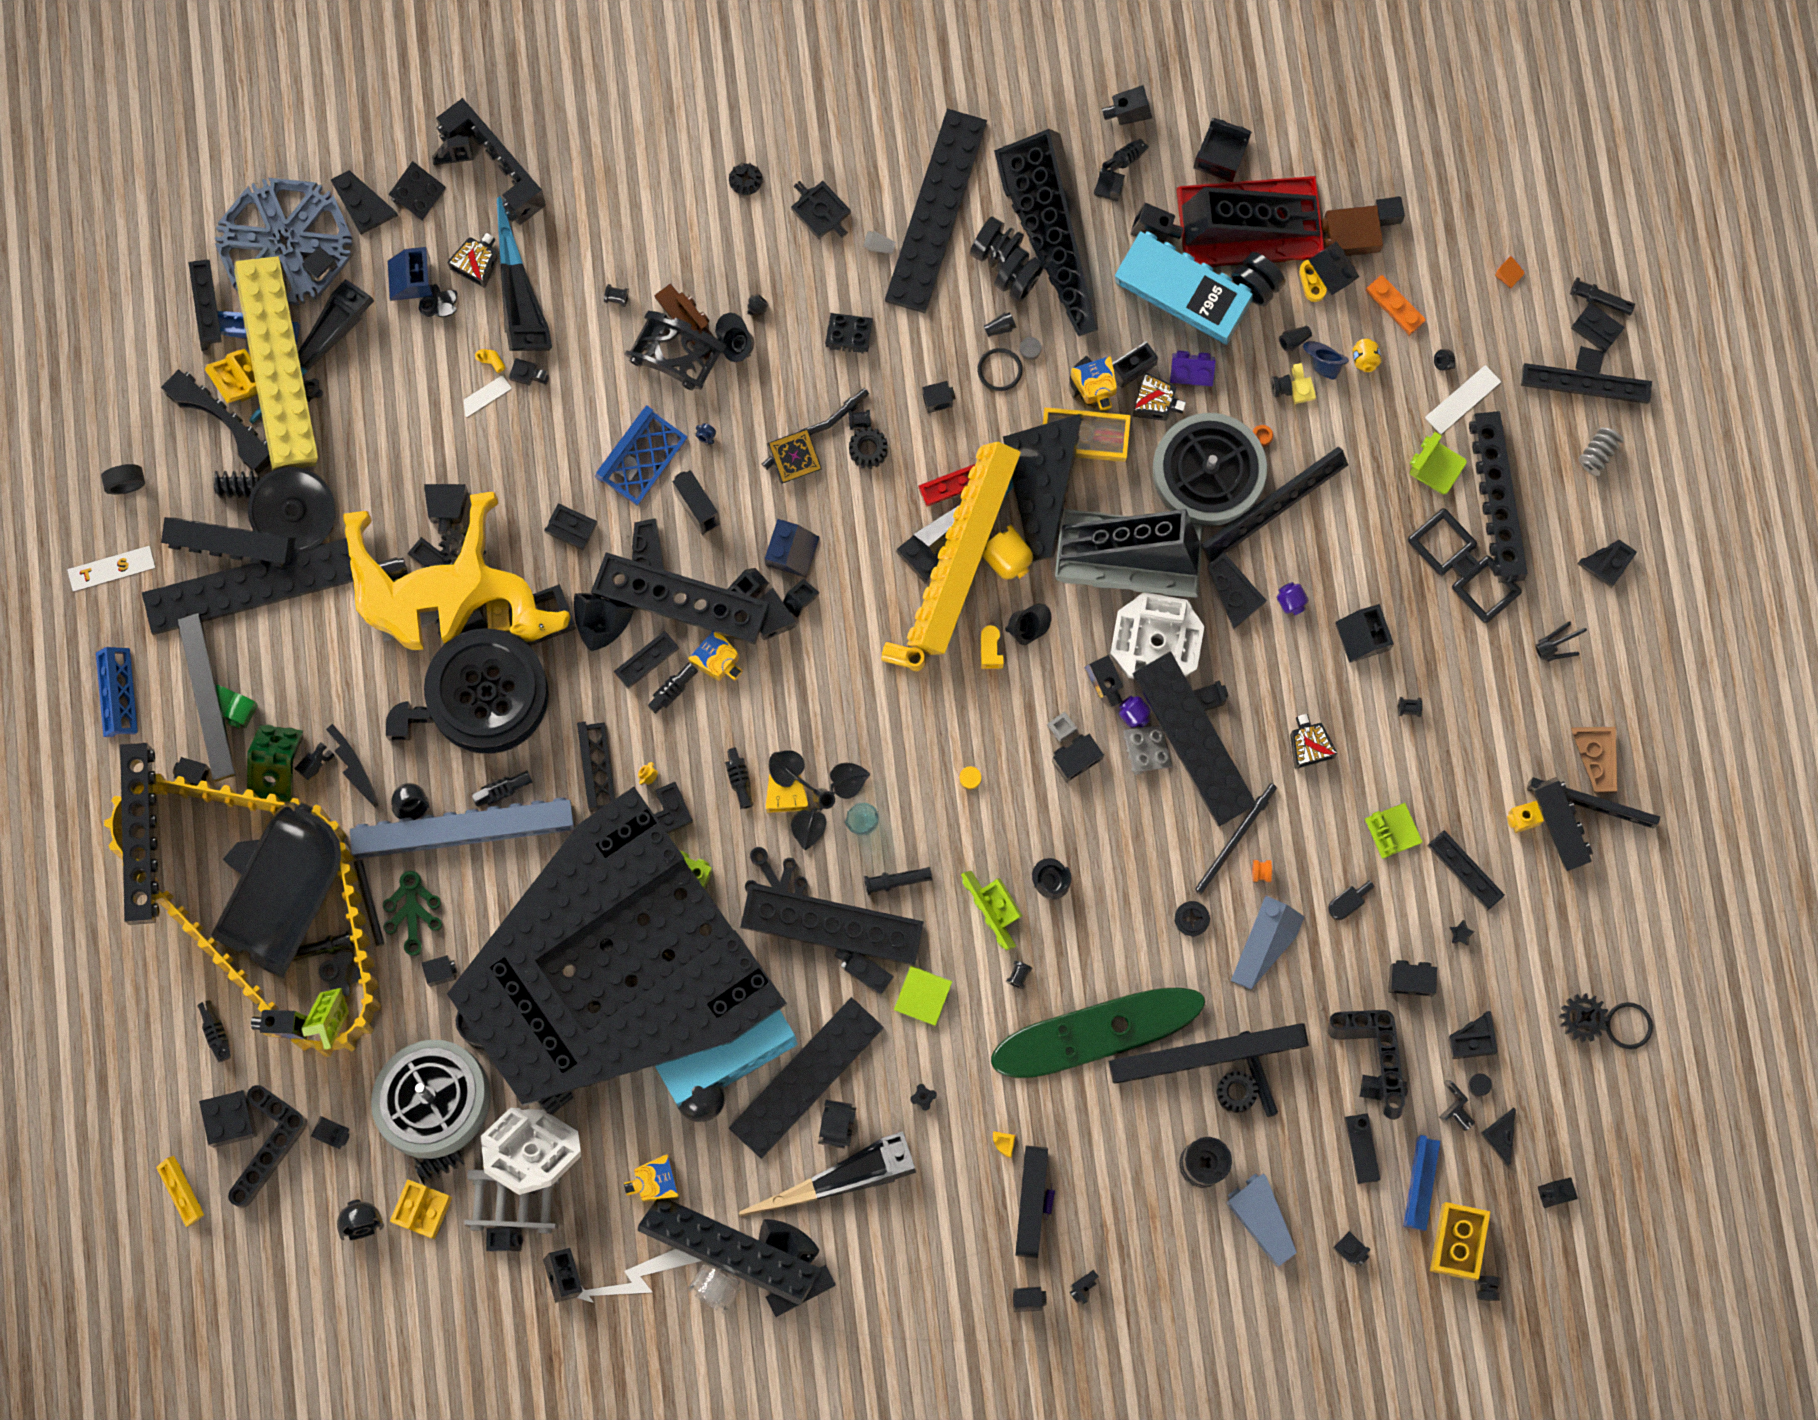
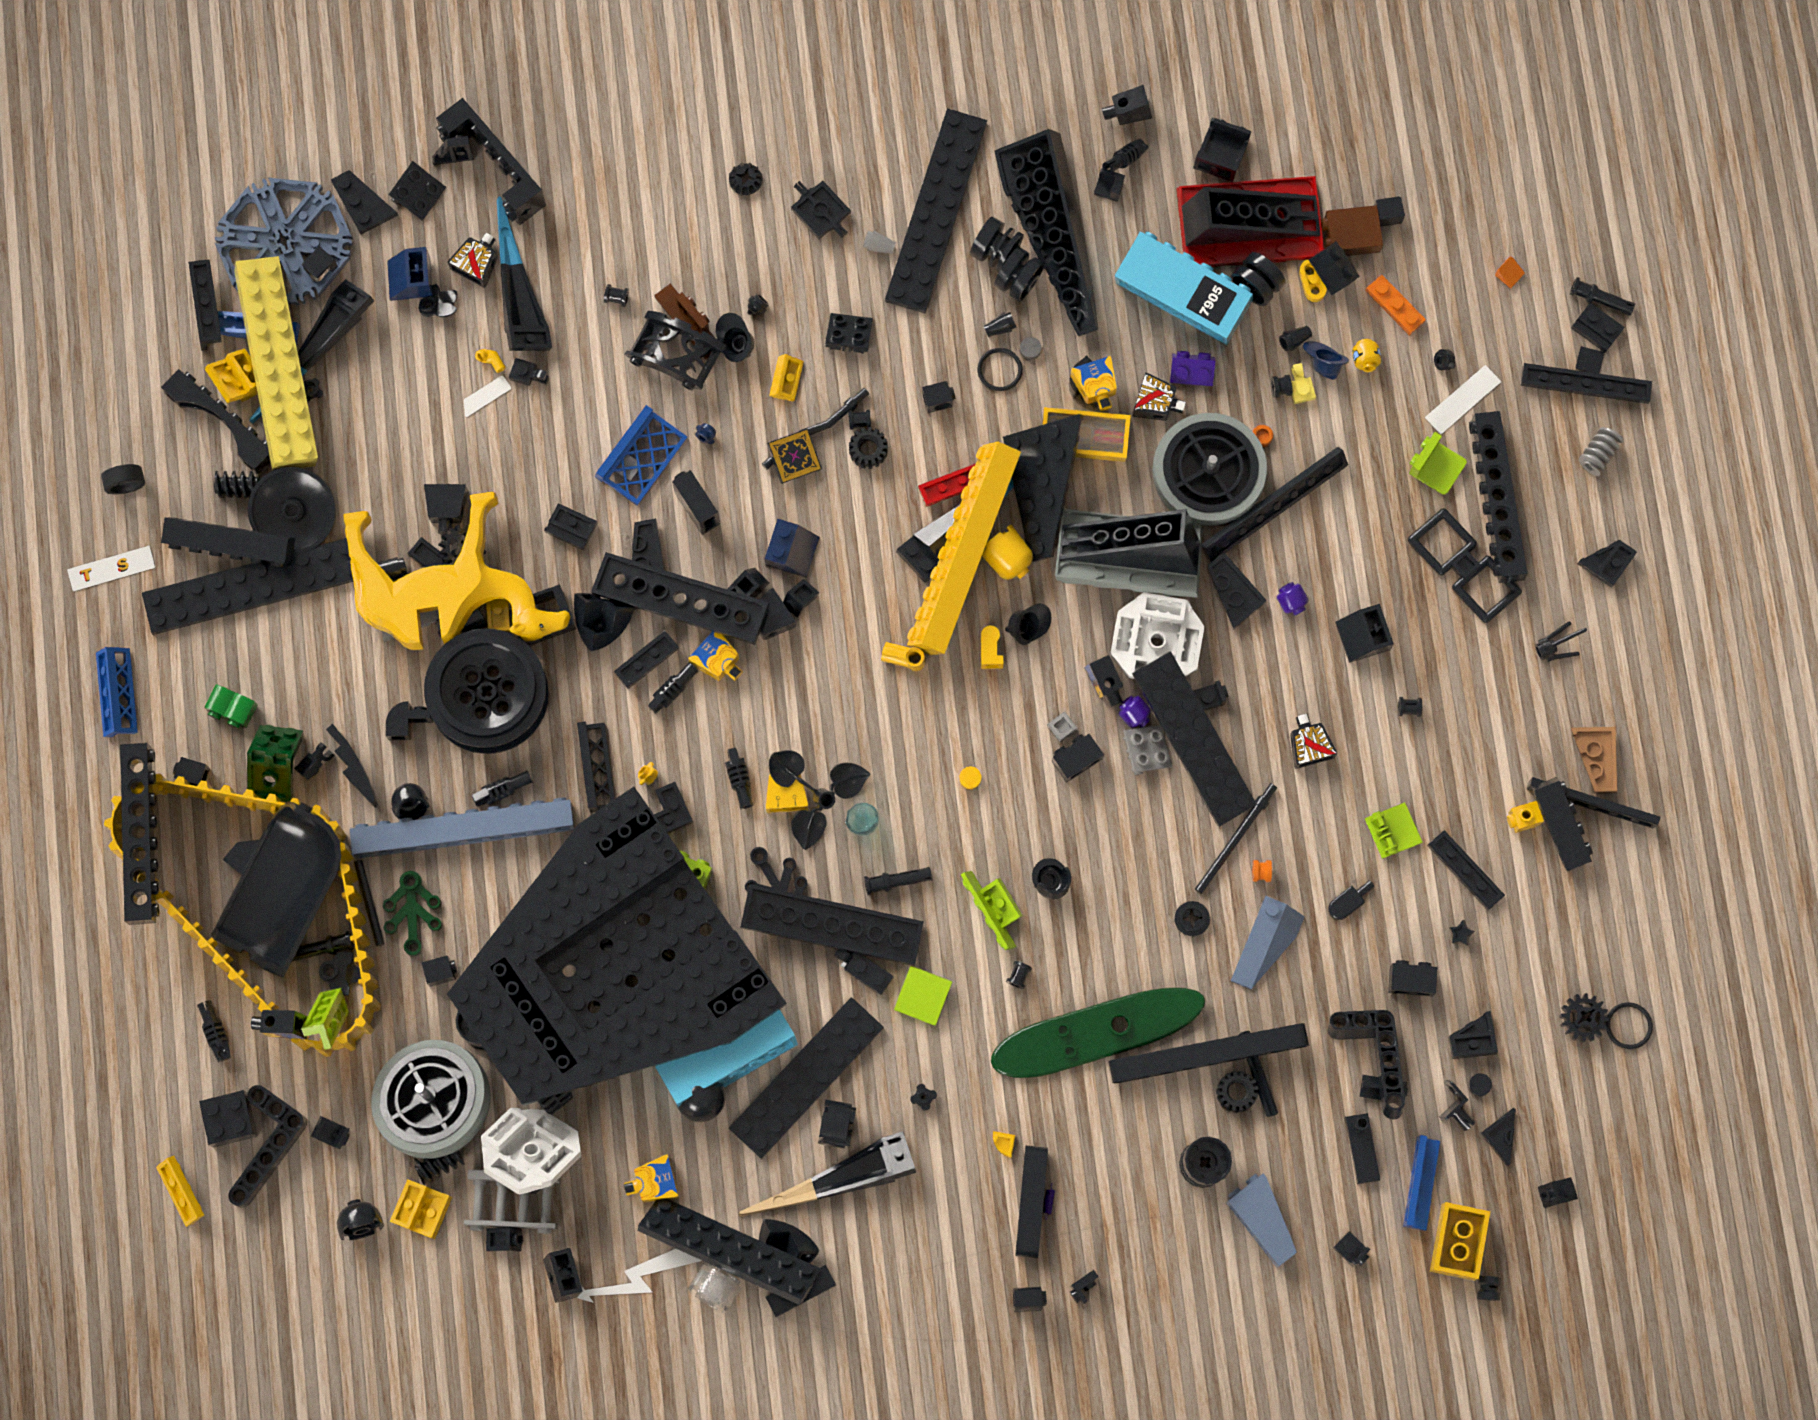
tile [178,613,236,782] -> none
black brick [1112,341,1158,388] -> none
black torso [1130,203,1183,243] -> none
none -> yellow slope [769,354,804,401]

